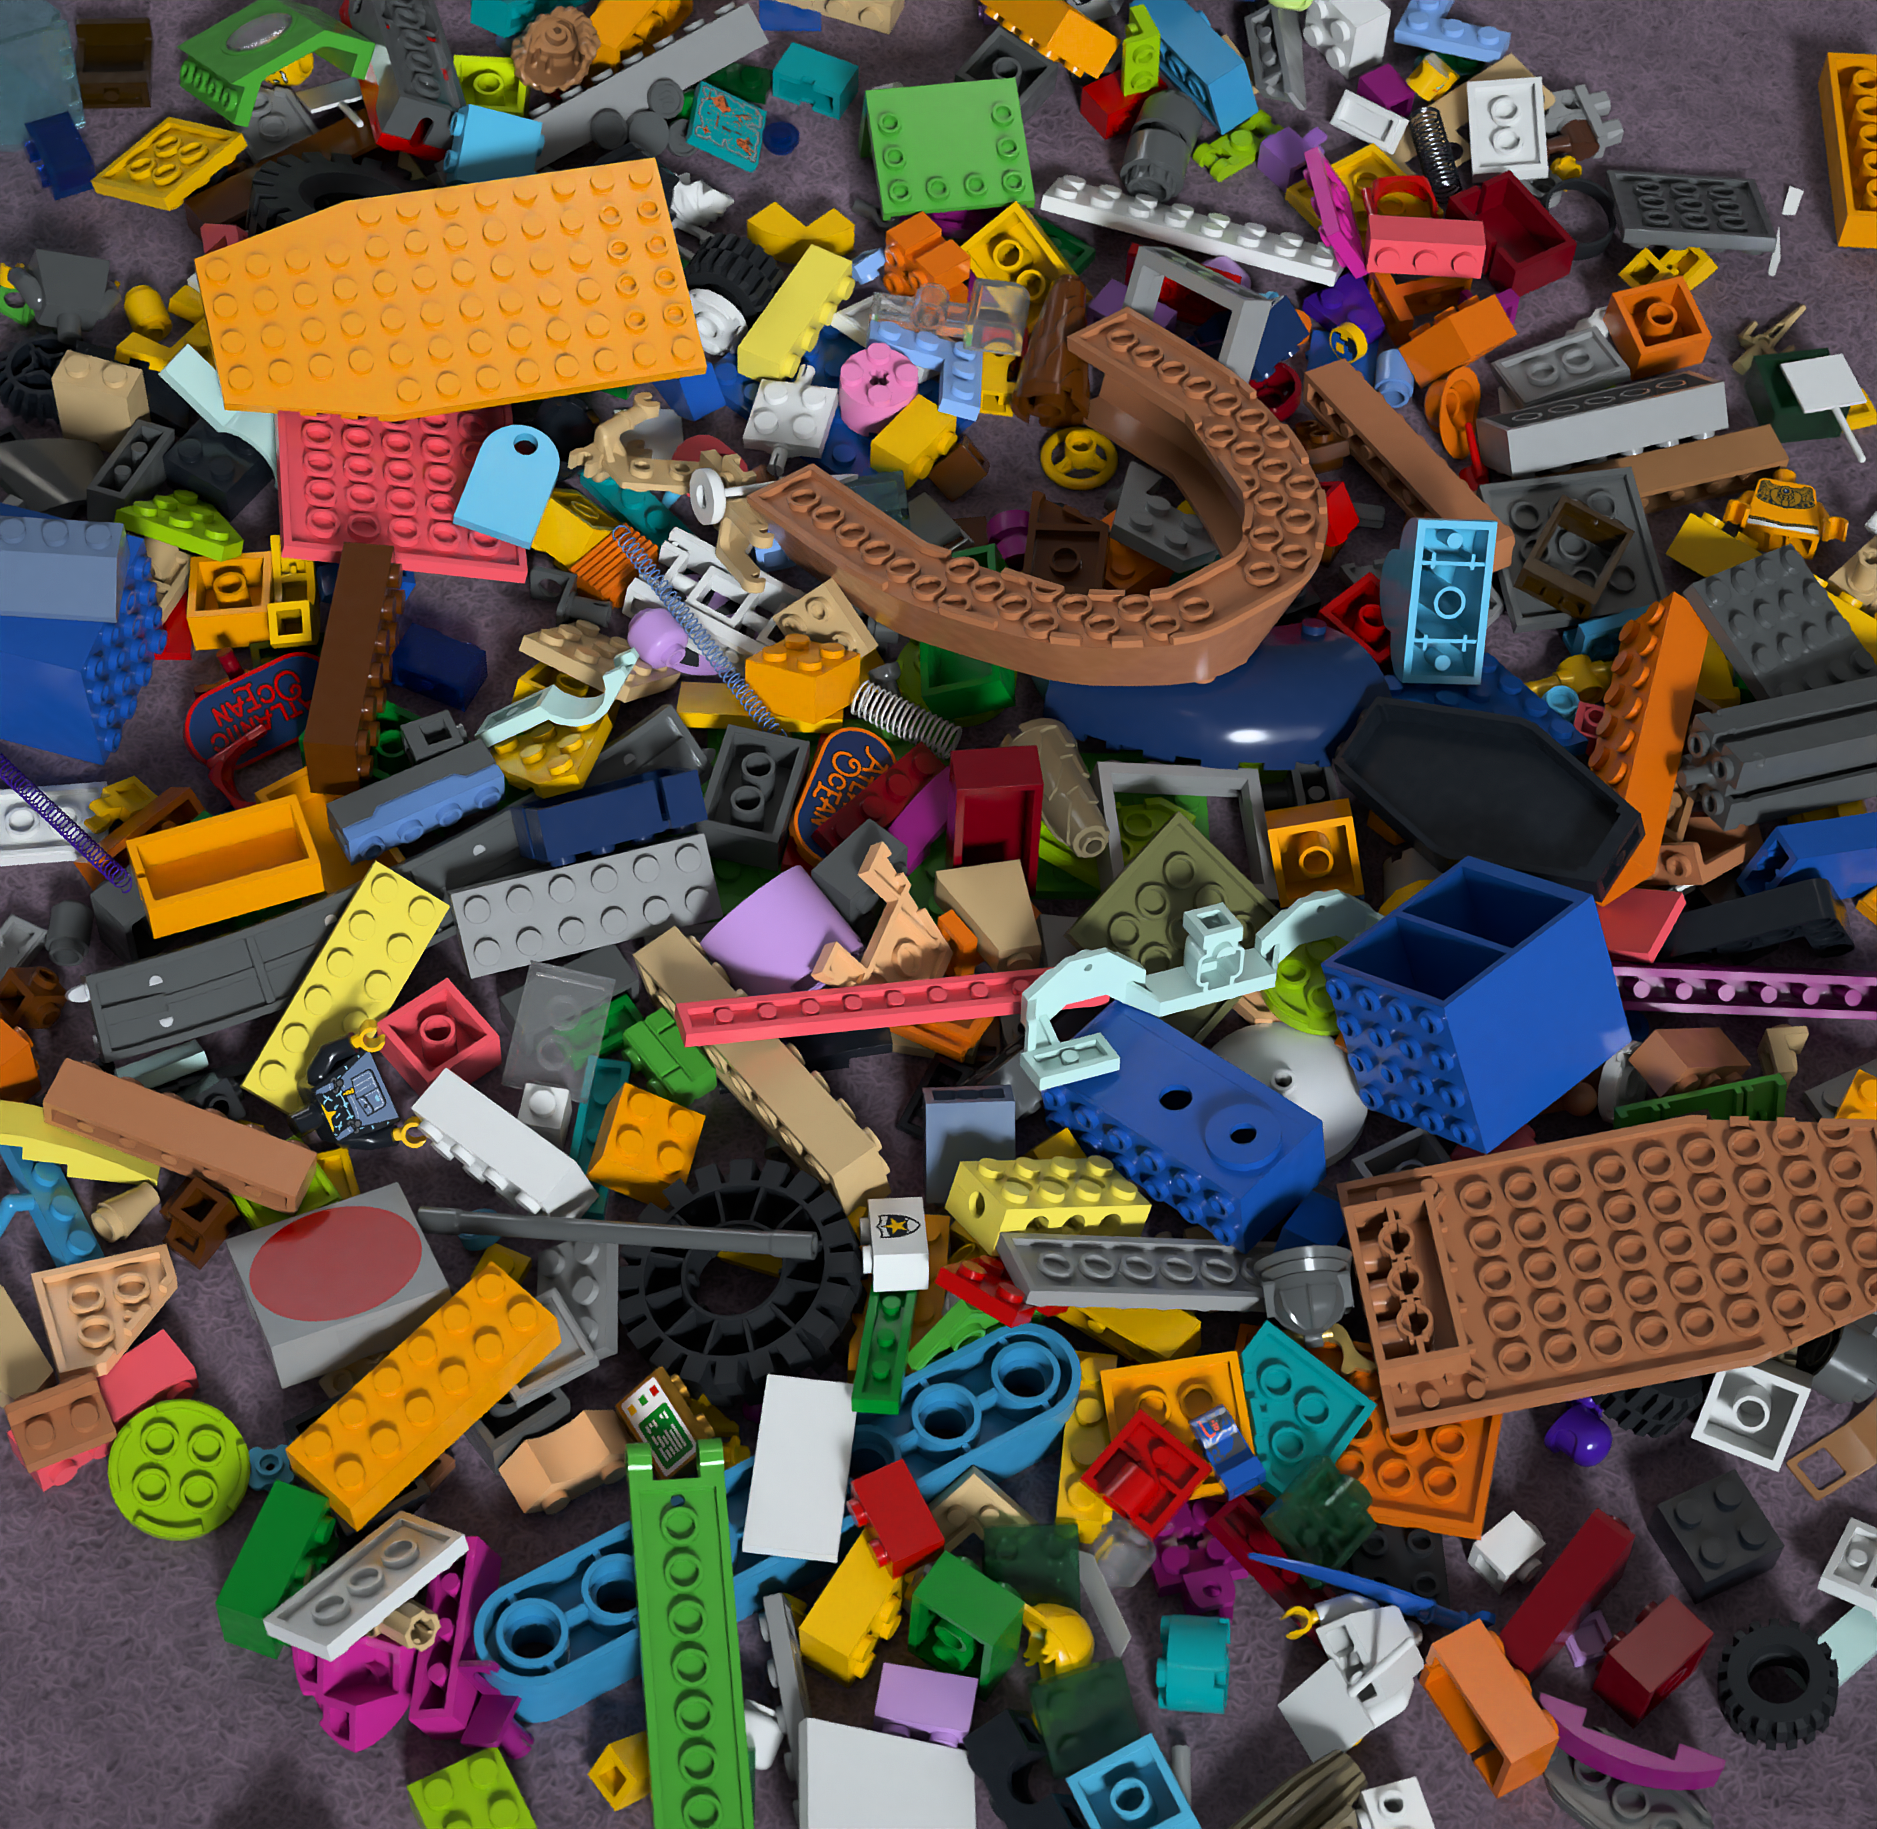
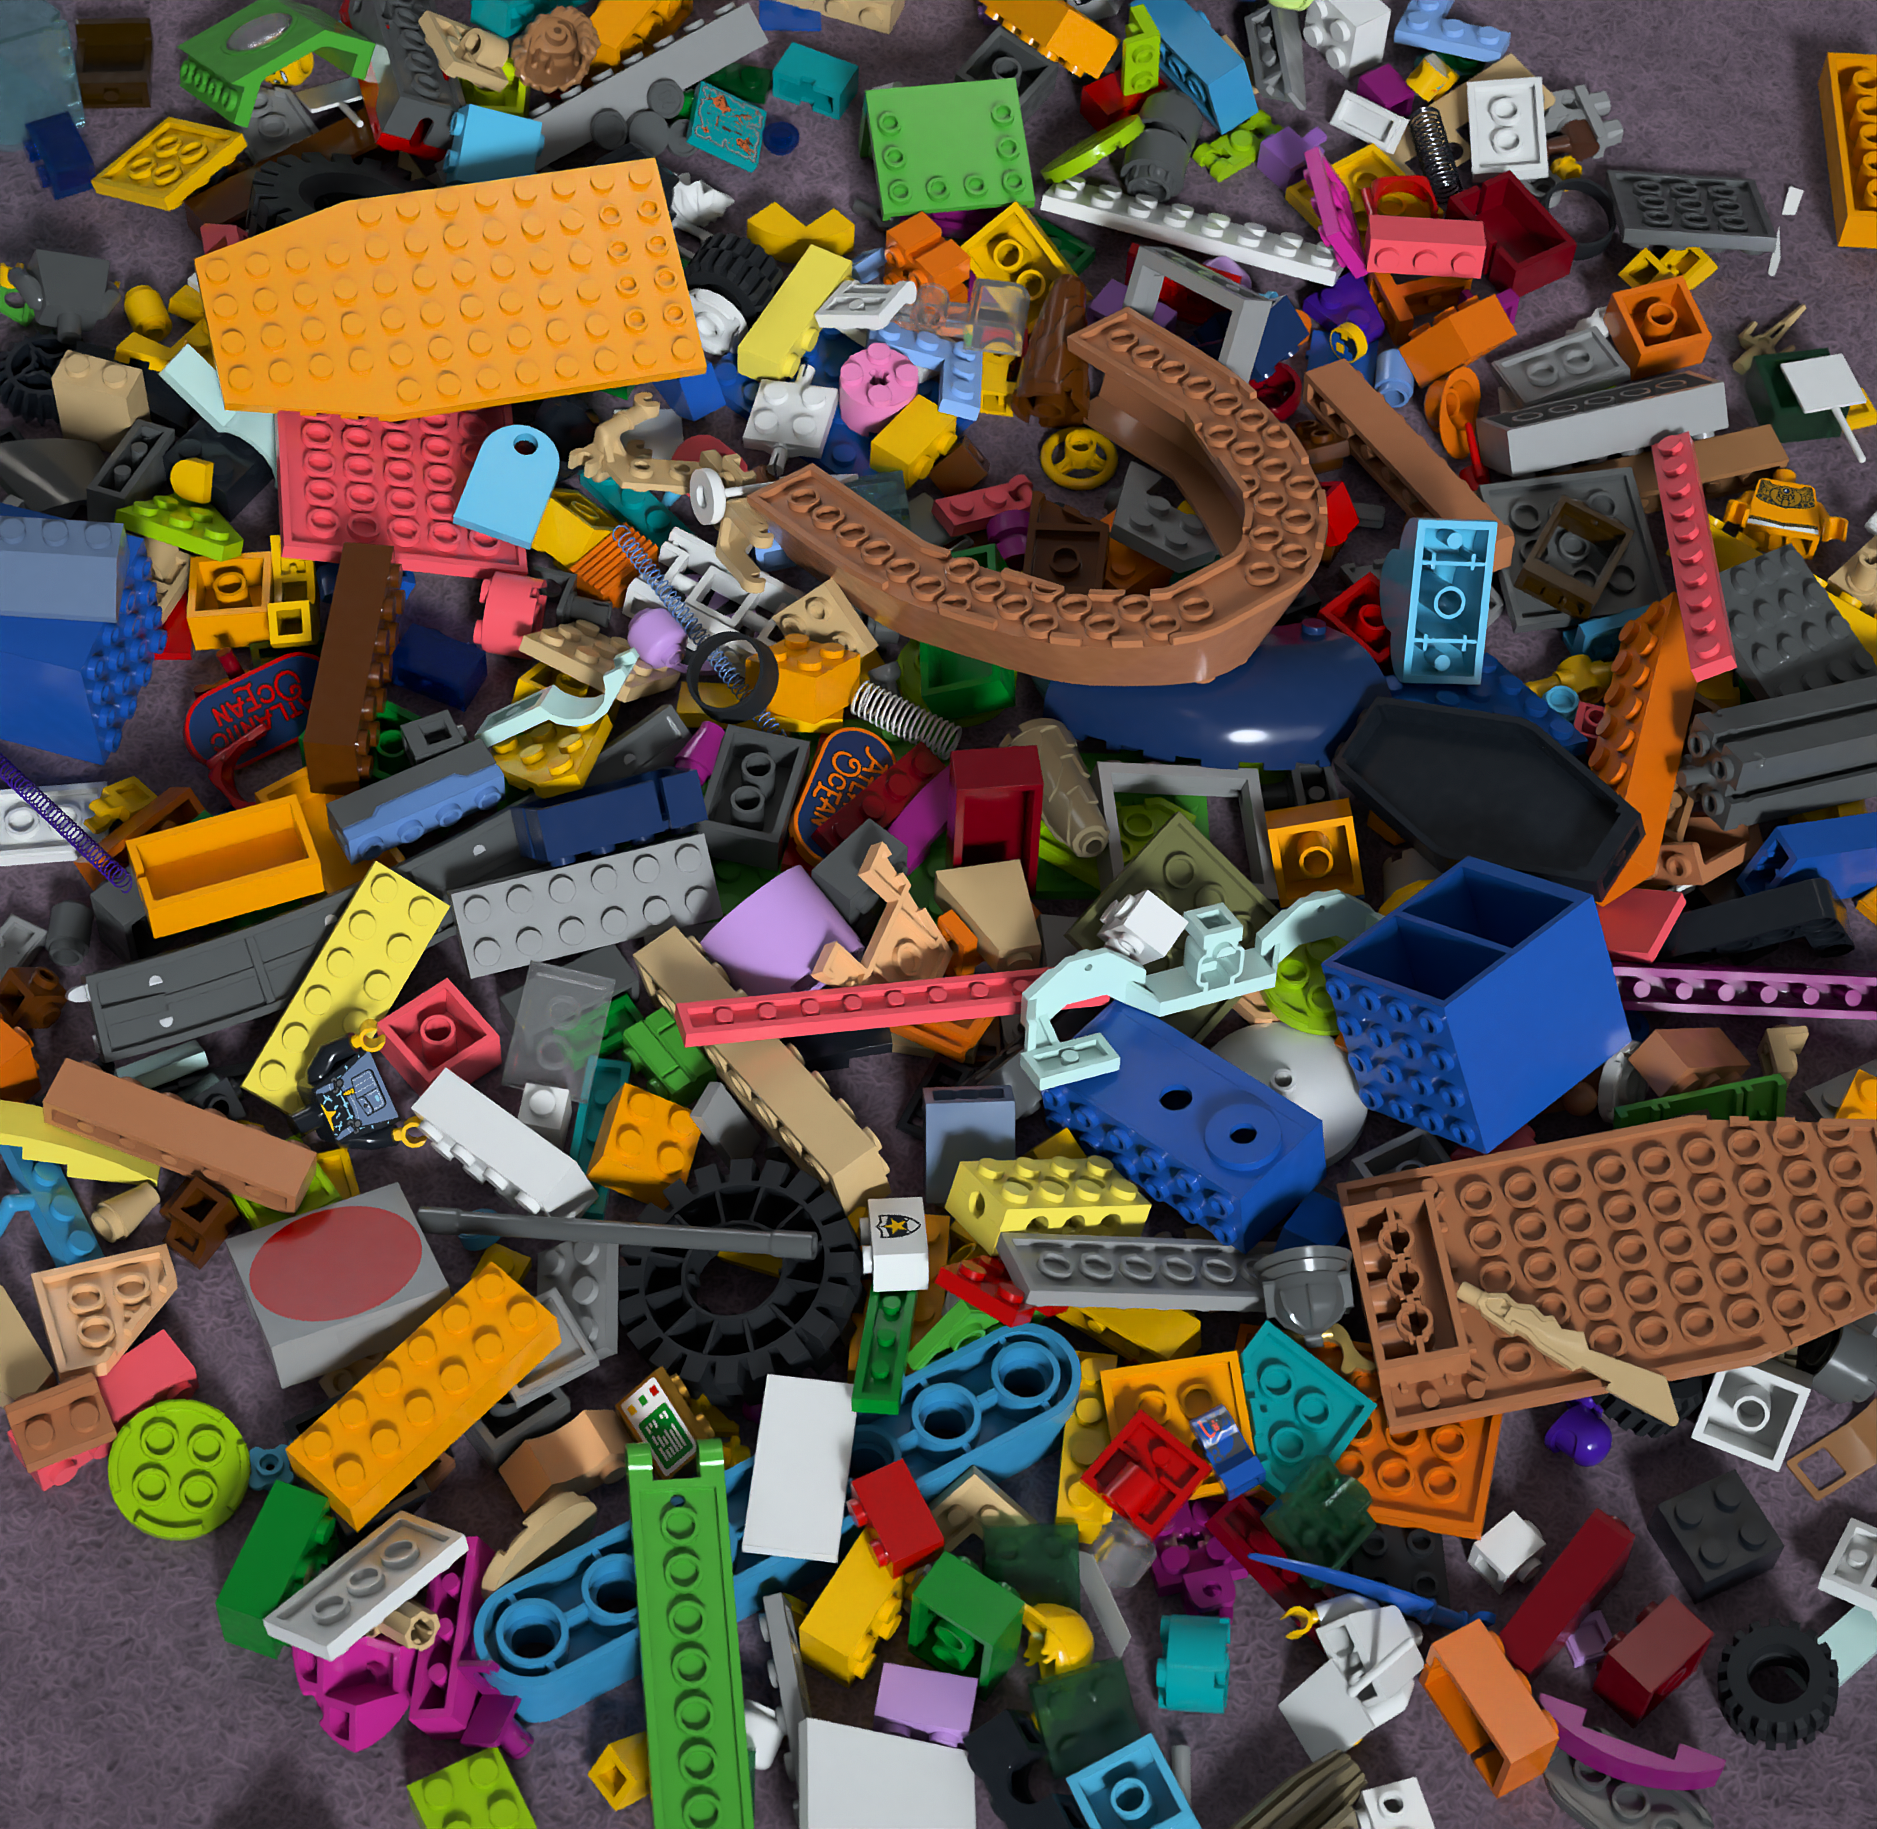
none -> yellow tile [170,458,214,504]
none -> tan plate [418,10,509,92]
none -> coral brick [473,571,547,660]
none -> tan tile [481,1491,597,1600]
none -> magenta cone [674,721,725,786]
none -> black tyre [686,631,779,724]
none -> light grey tile [690,1082,762,1171]
none -> white plate [814,280,917,331]
none -> coral plate [931,474,1033,537]
none -> lime tile [1040,114,1145,184]
none -> white brick [1097,890,1189,965]
none -> tan sword [1456,1281,1679,1426]
none -> coral plate [1651,431,1737,682]

